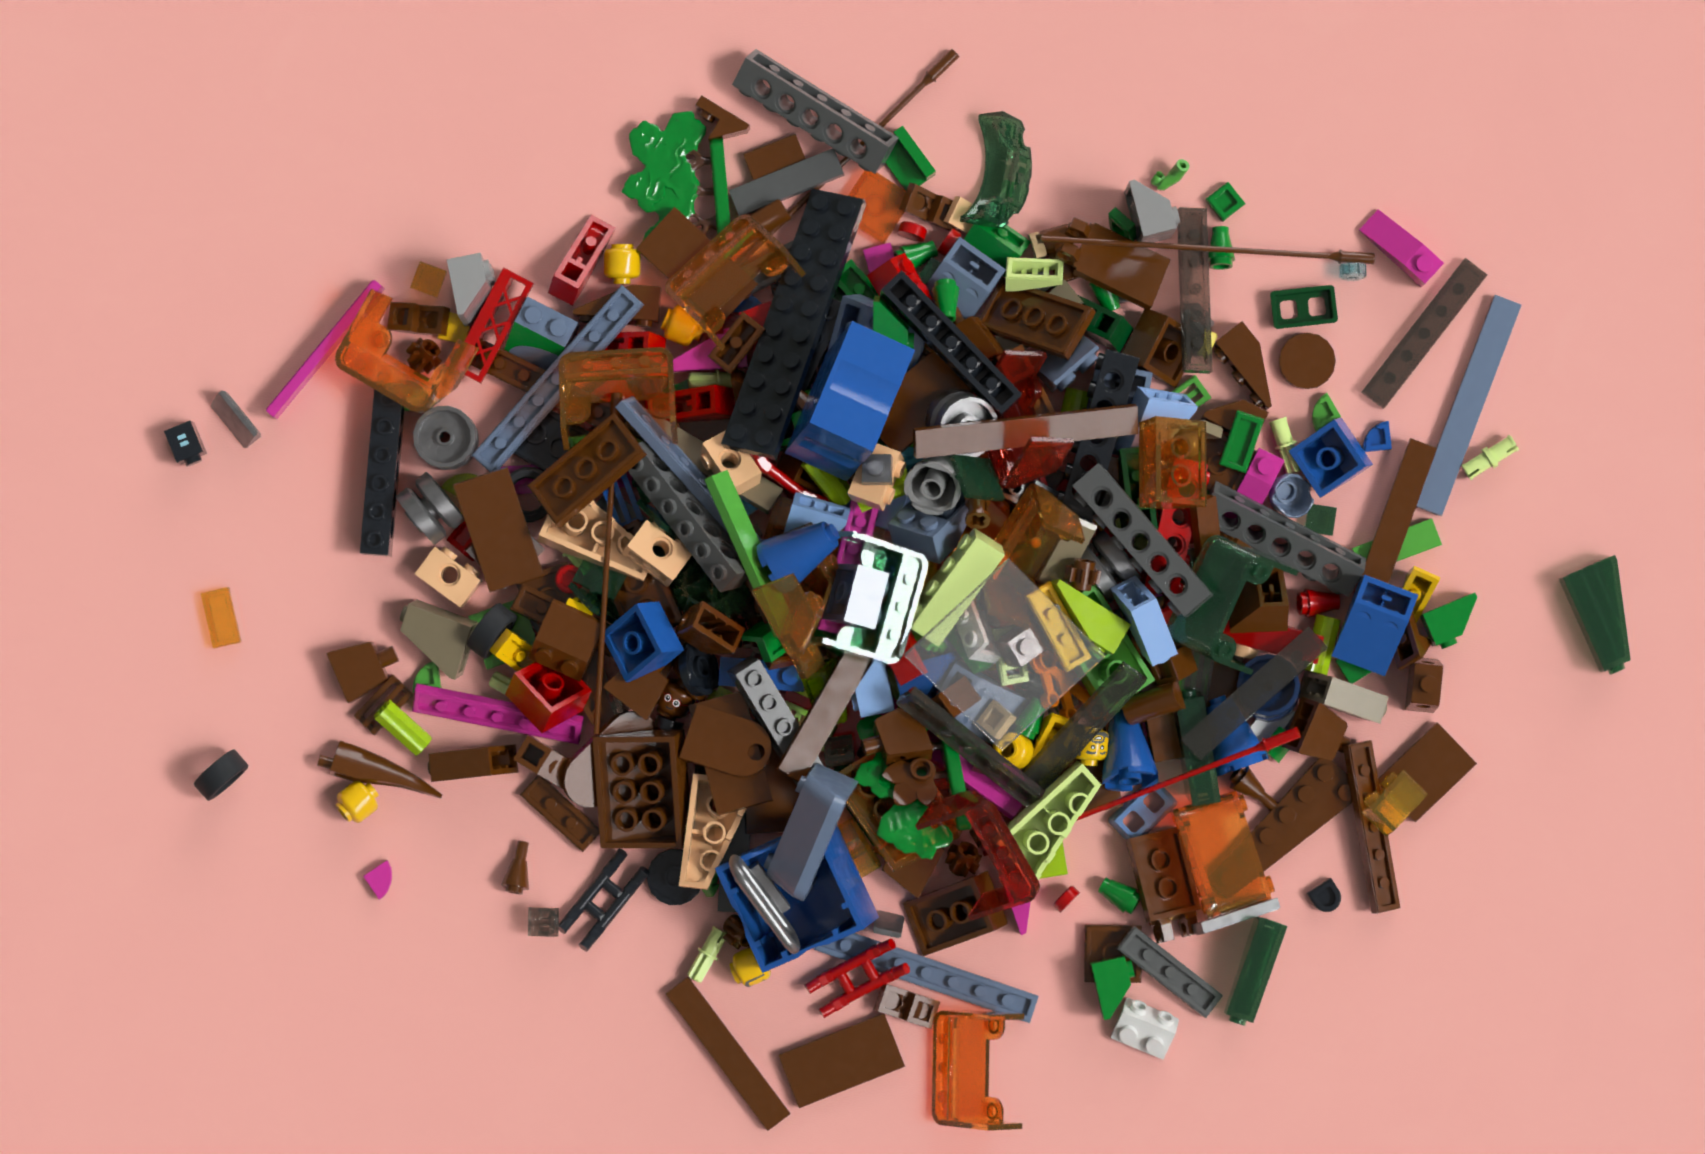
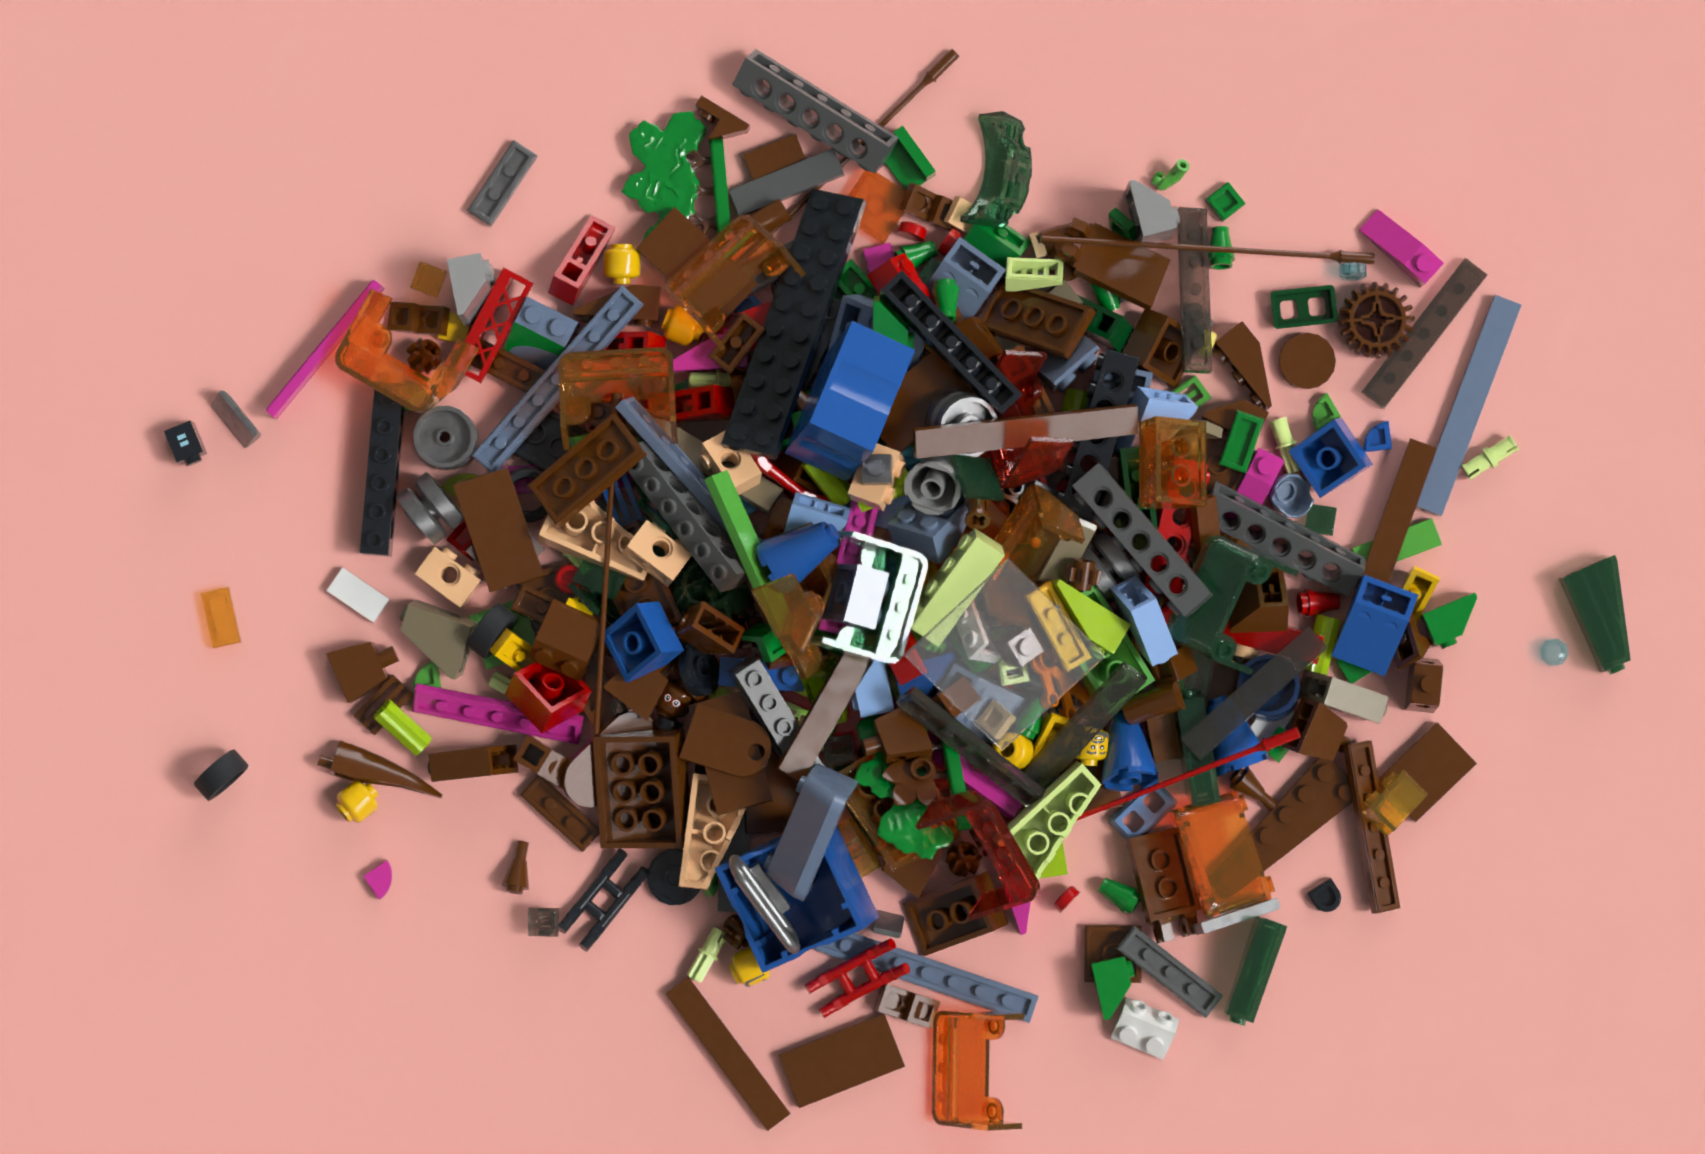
none -> white tile [326,567,390,623]
none -> flat silver tile [467,140,538,227]
none -> reddish brown gear [1338,282,1415,359]
none -> clear light blue tile [1539,638,1569,666]

